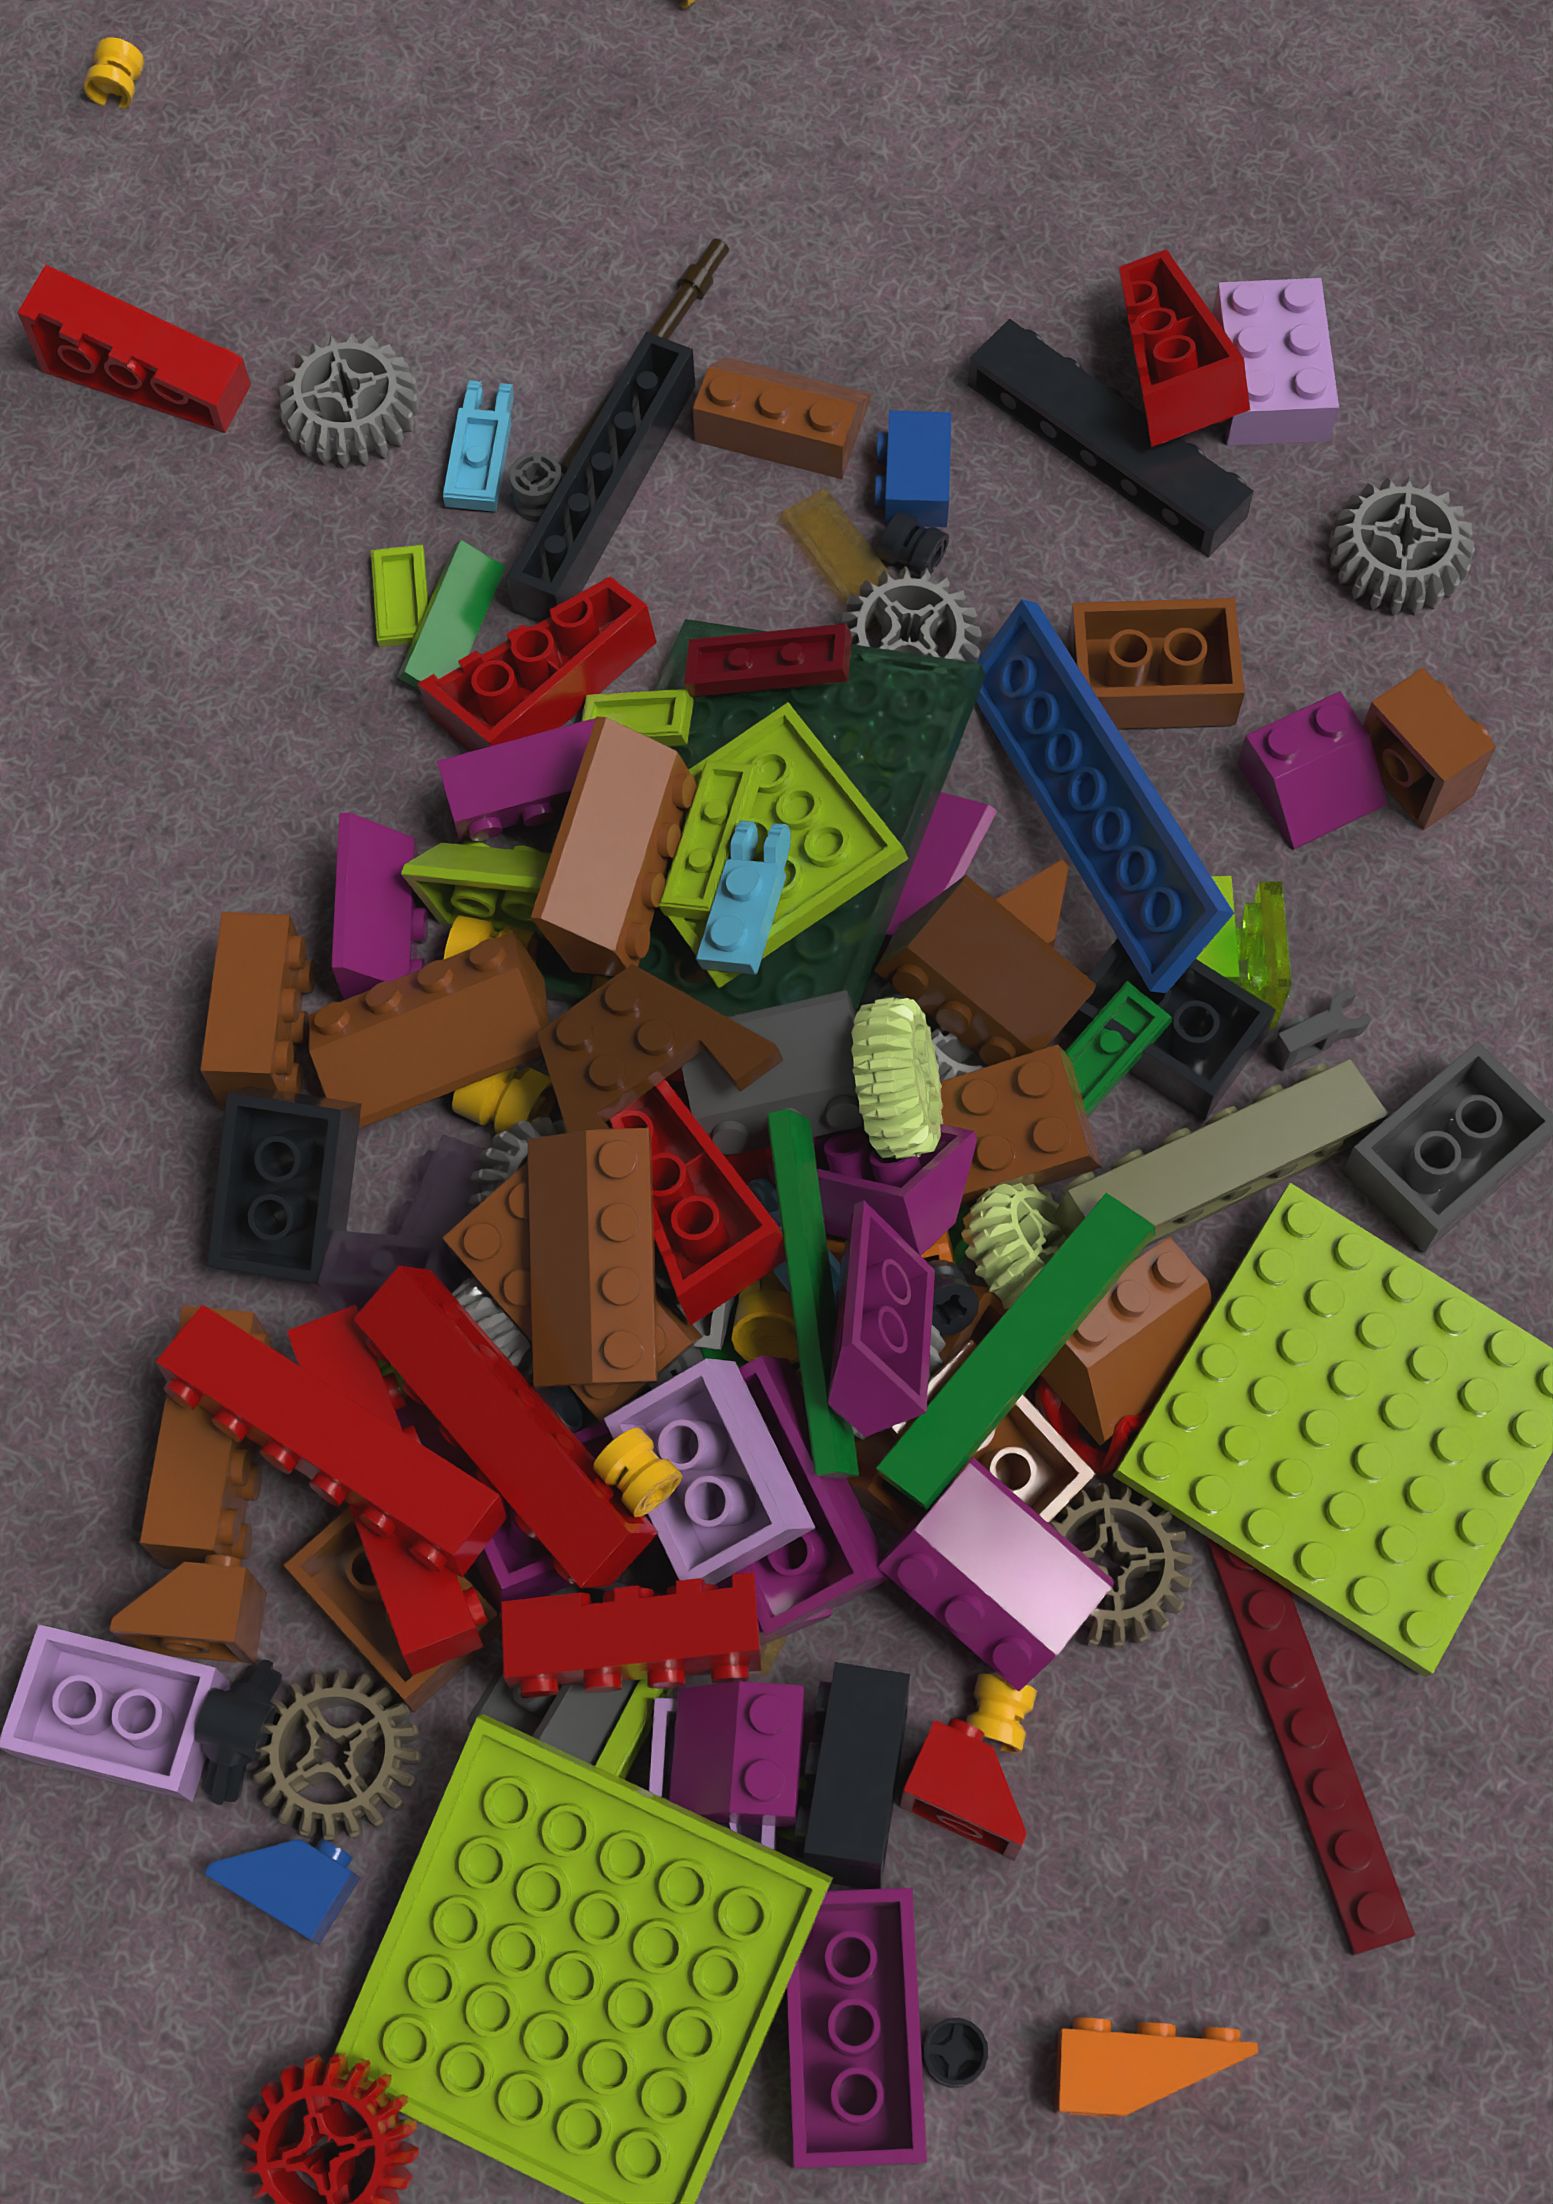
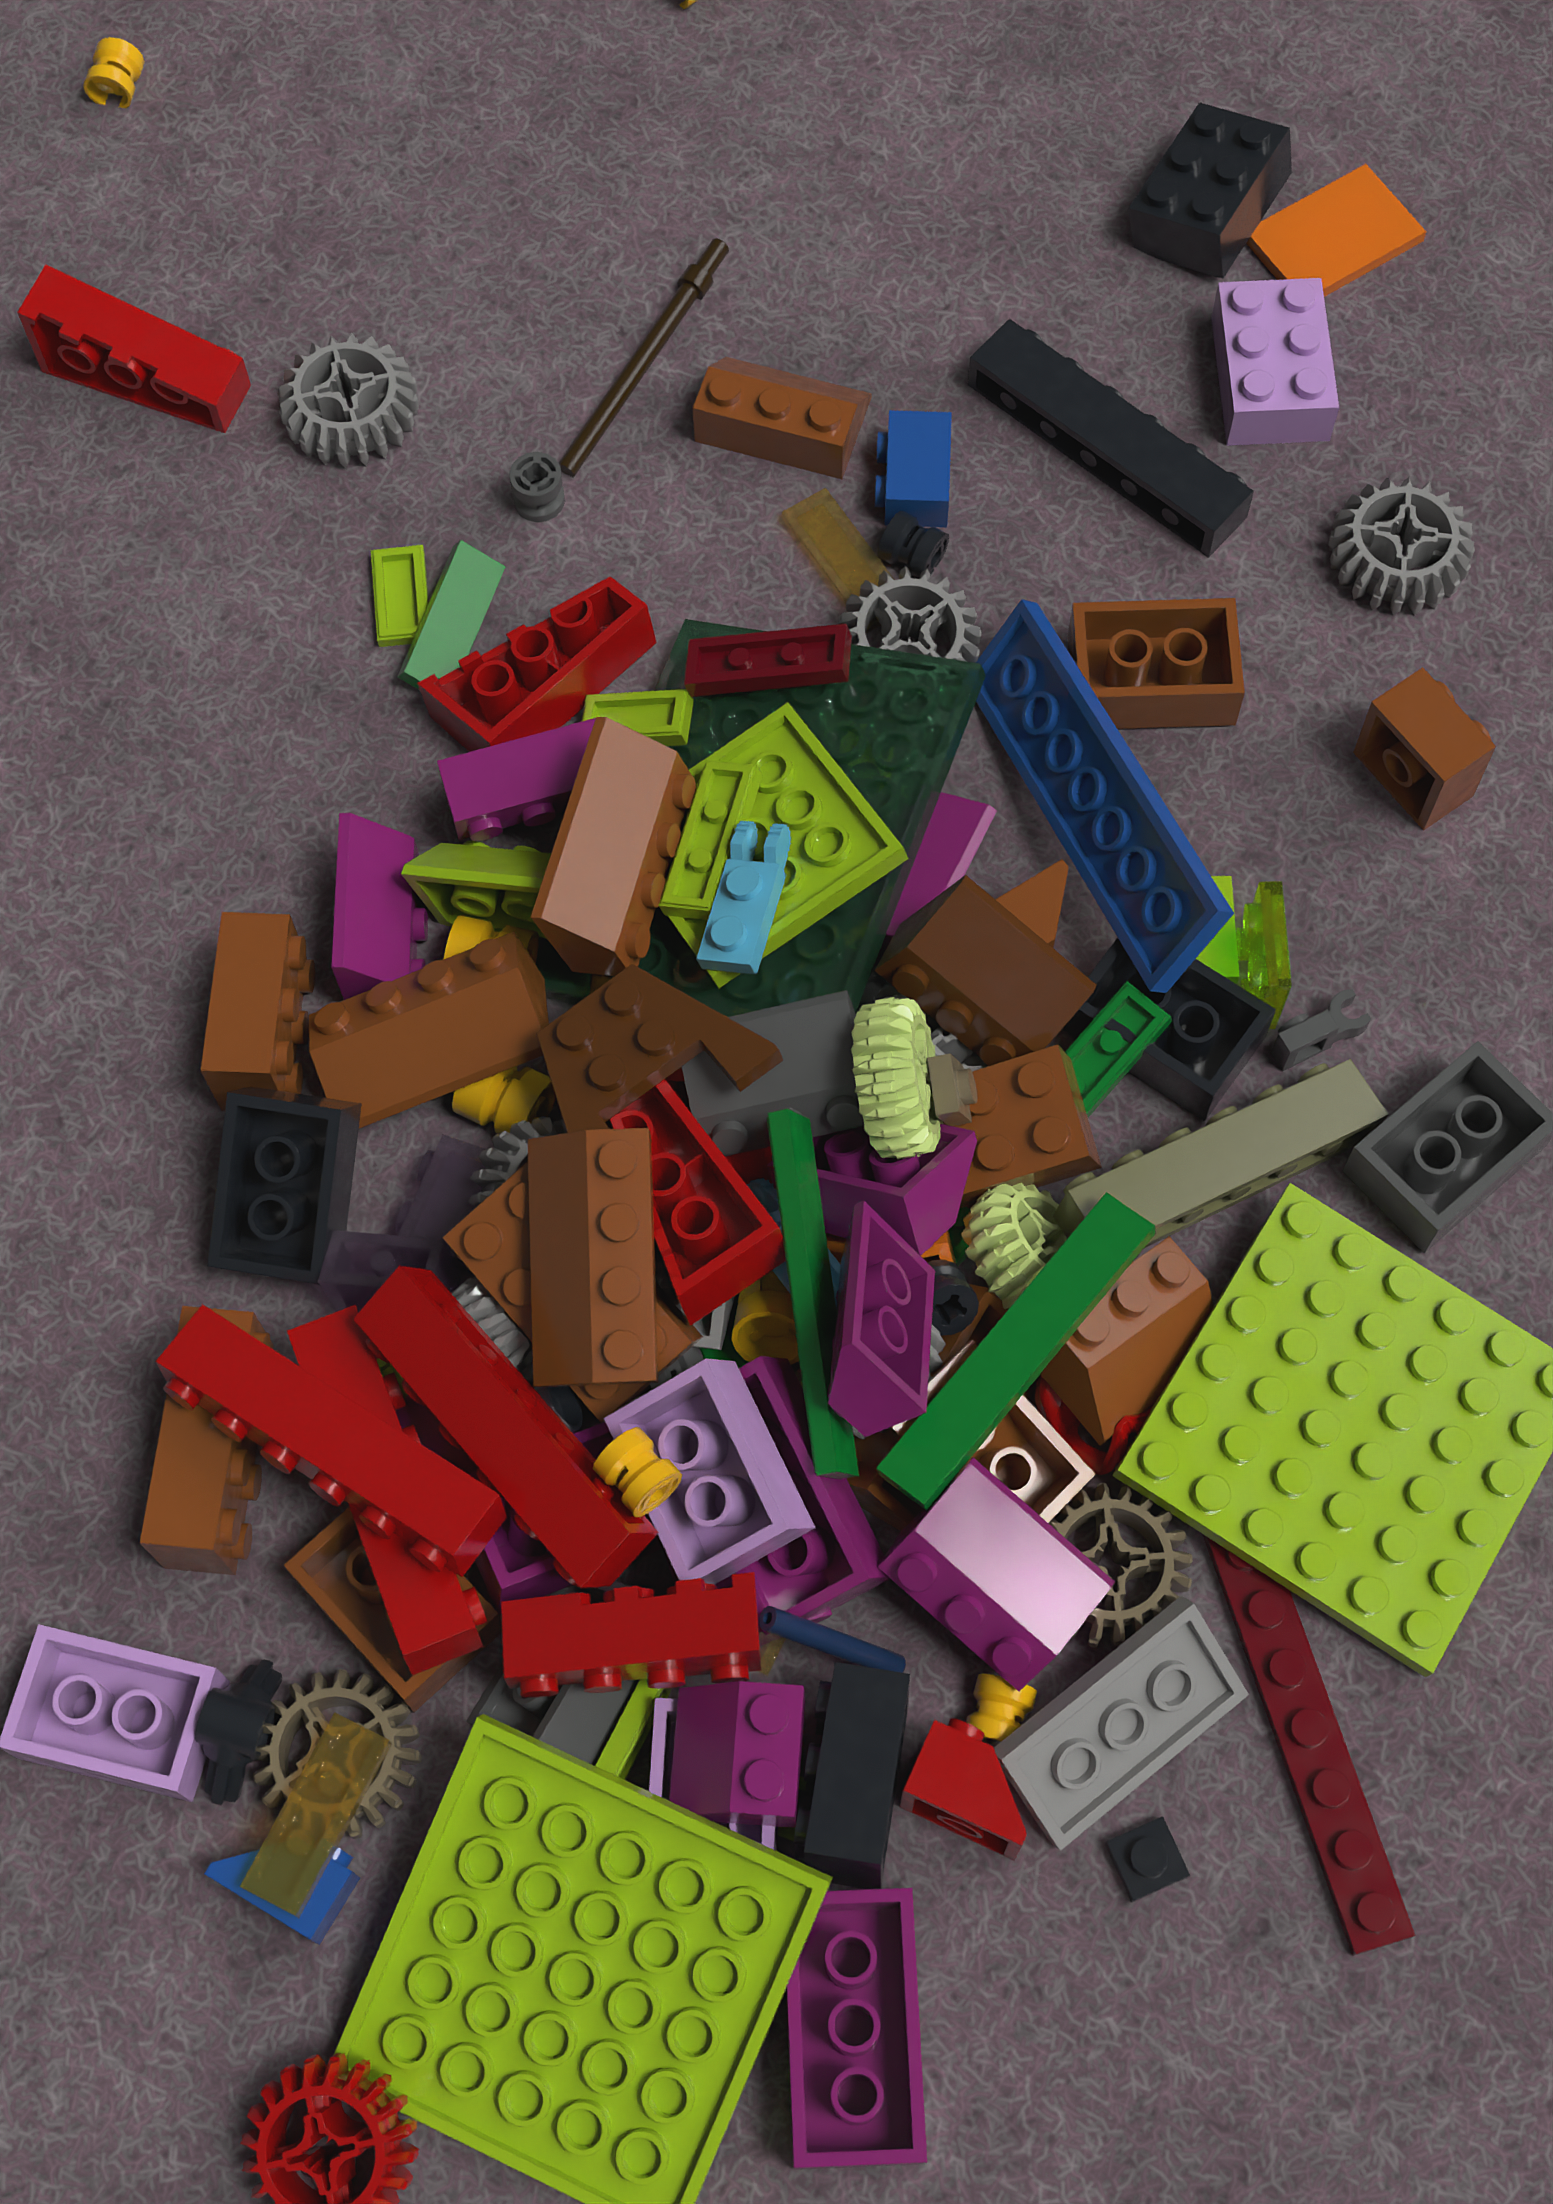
dark orange slope [110,1555,267,1664] -> none
medium azure hinge [443,380,514,512] -> none
black brick [507,332,696,622] -> none
black wheel [922,2018,989,2088] -> none
orange slope [1055,2018,1258,2118] -> none
red wedge [1119,249,1250,447] -> none
magenta slope [1237,691,1388,850] -> none
none -> clear yellow tile [240,1712,392,1918]
none -> dark blue piece [759,1606,906,1673]
none -> dark tan plate [927,1053,977,1126]
none -> light grey plate [994,1595,1249,1851]
none -> black plate [1105,1816,1190,1903]
none -> black brick [1128,102,1292,279]
none -> orange tile [1246,164,1427,297]

